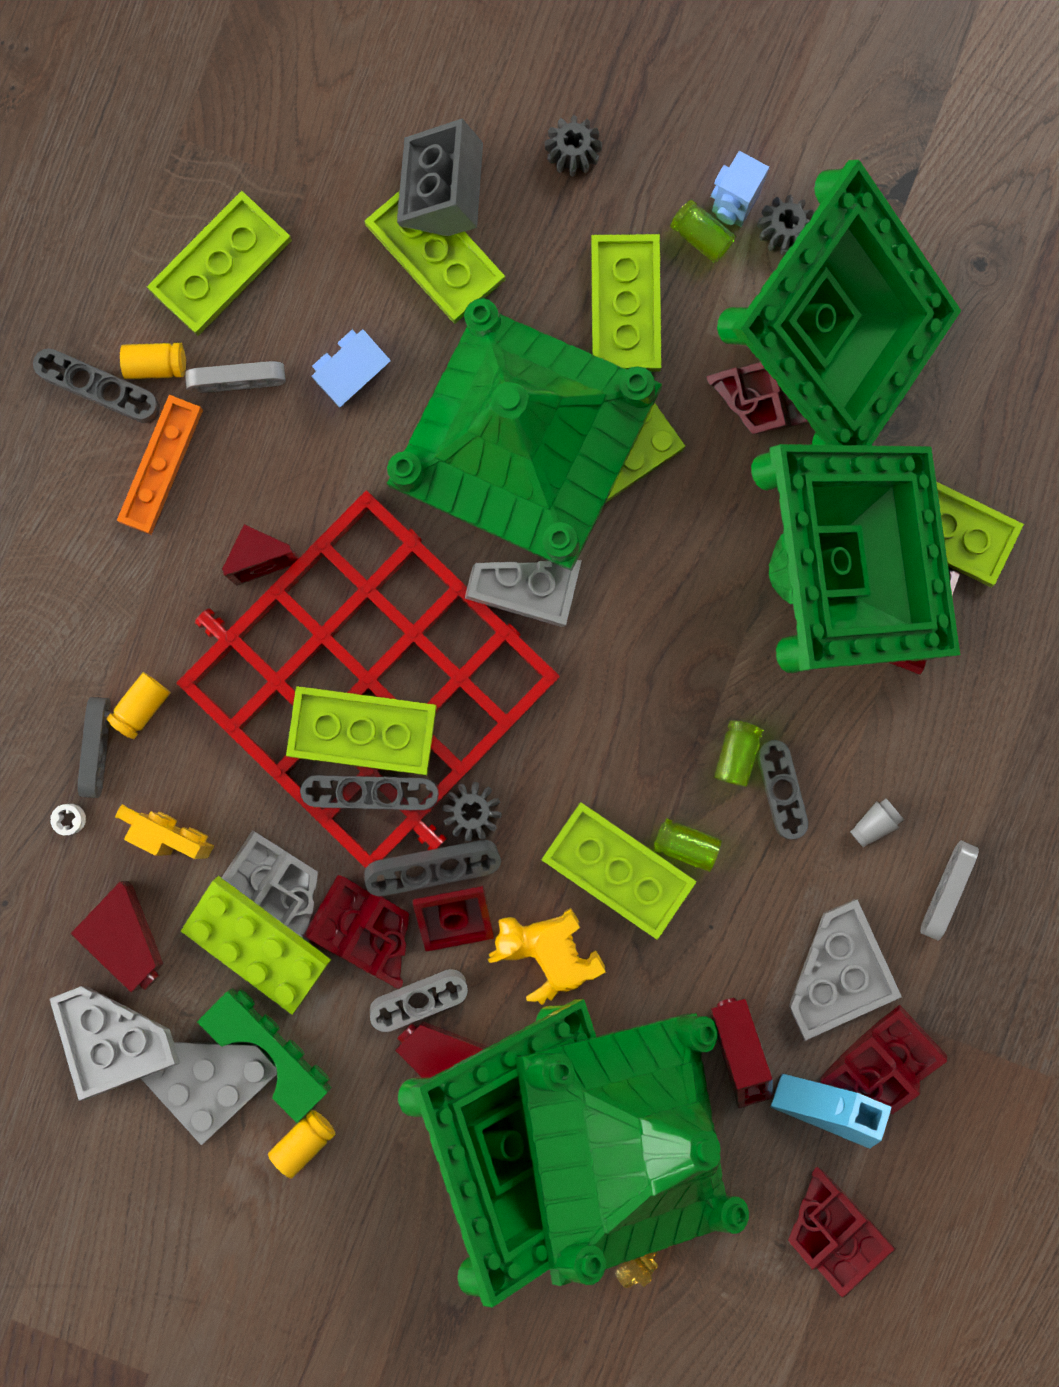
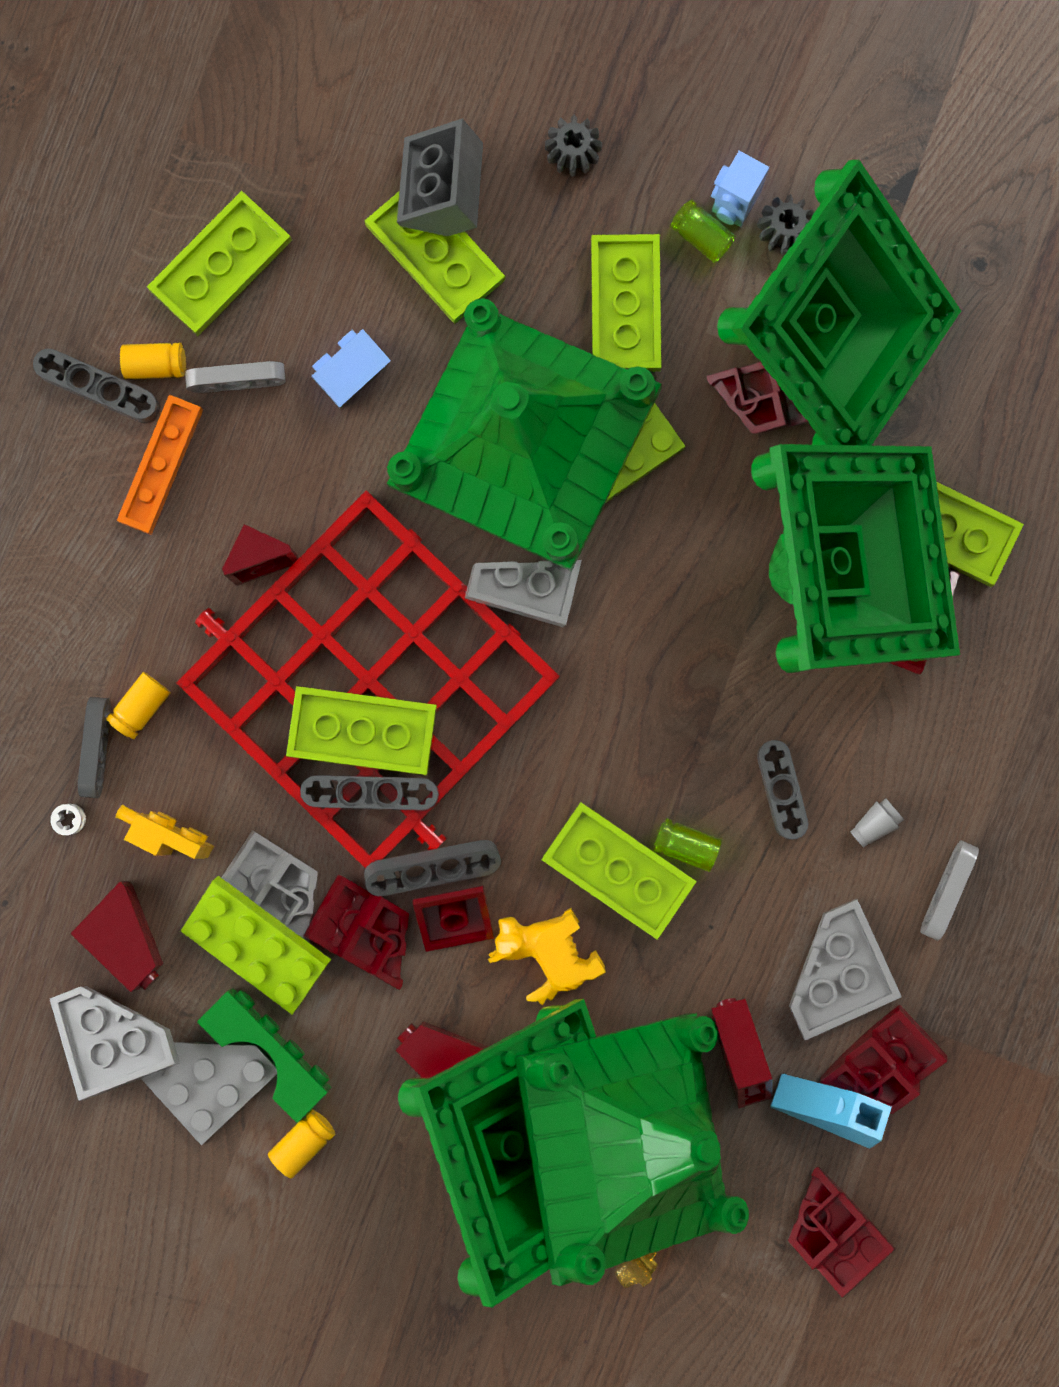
light grey beam [370,969,468,1032] -> none
dark grey gear [442,782,502,841] -> none
clear neon green piece [714,720,763,787] -> none

